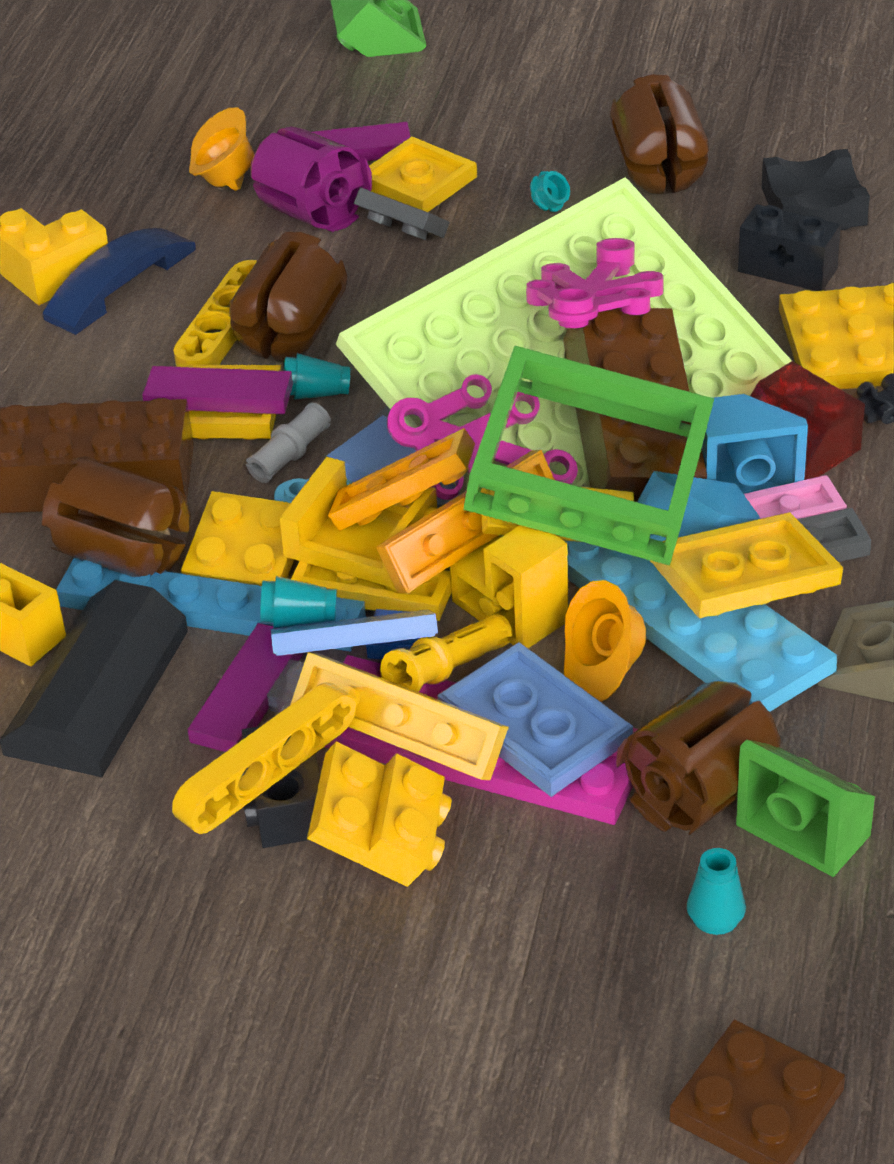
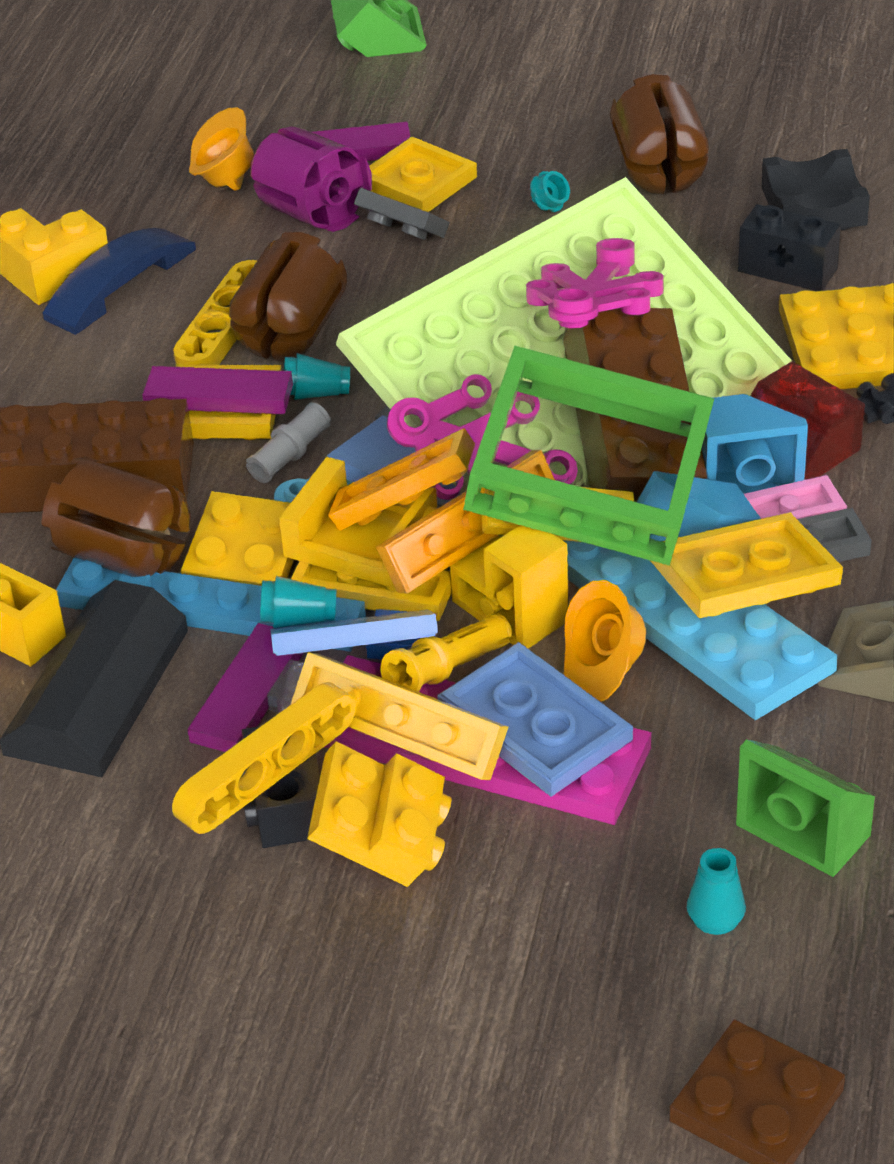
reddish brown cylinder [616,681,781,835] -> none

